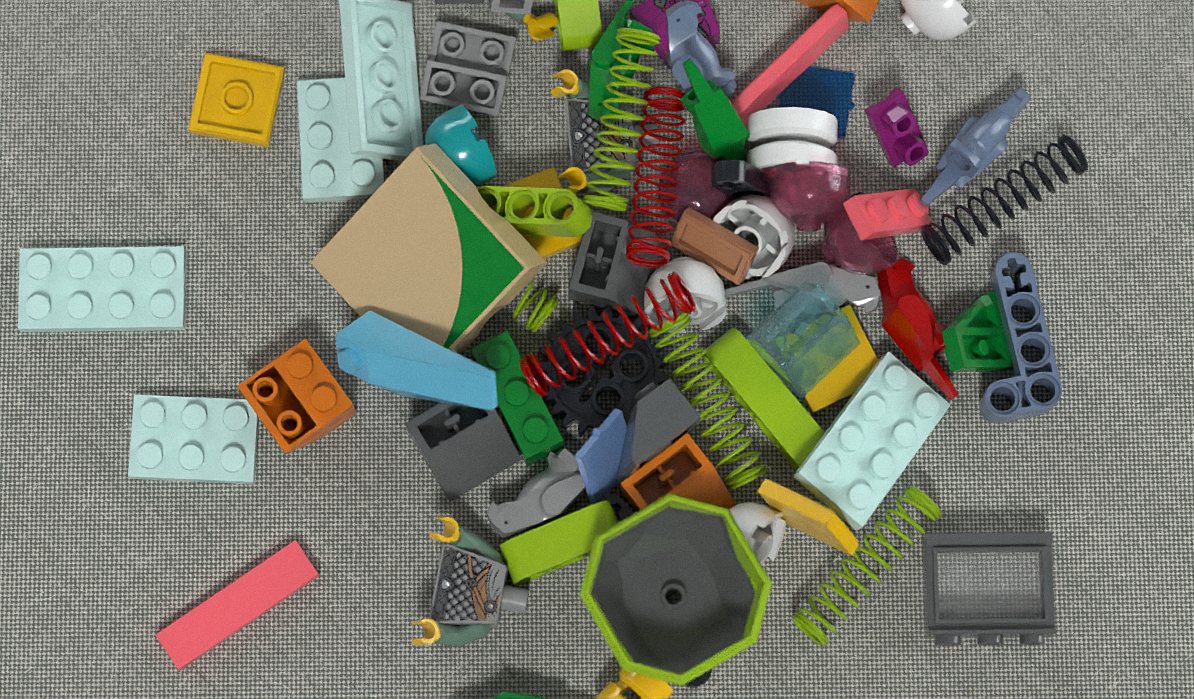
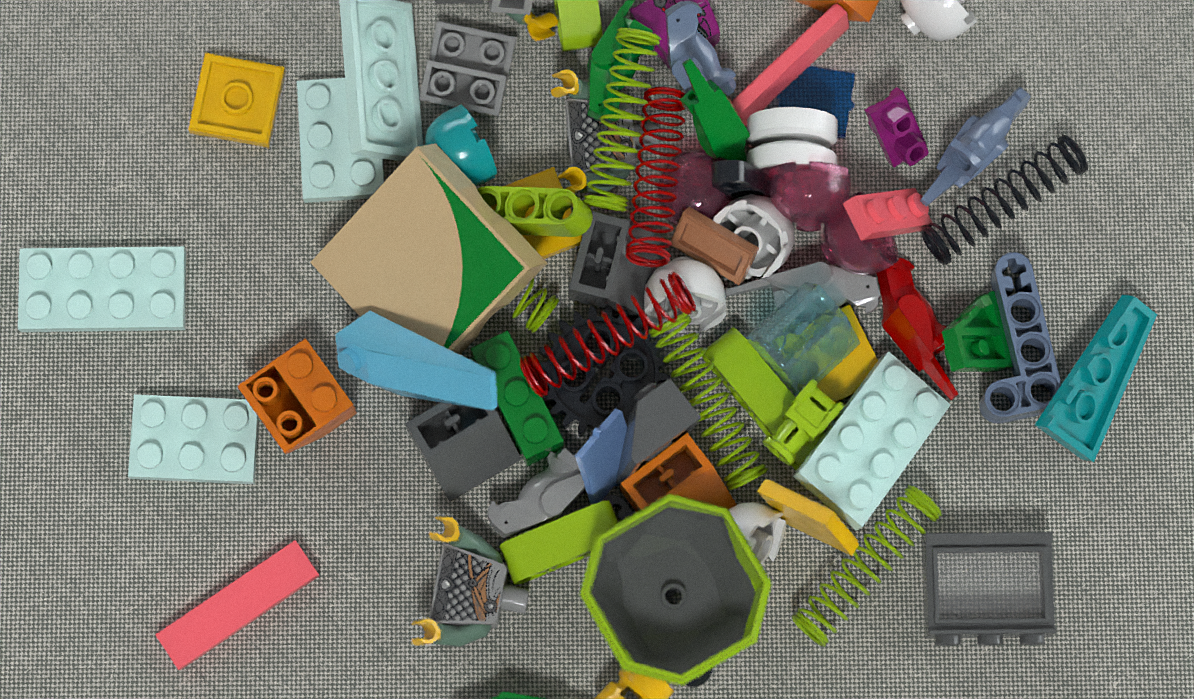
none -> lime connector [762,379,845,466]
none -> teal wing [1035,294,1157,462]

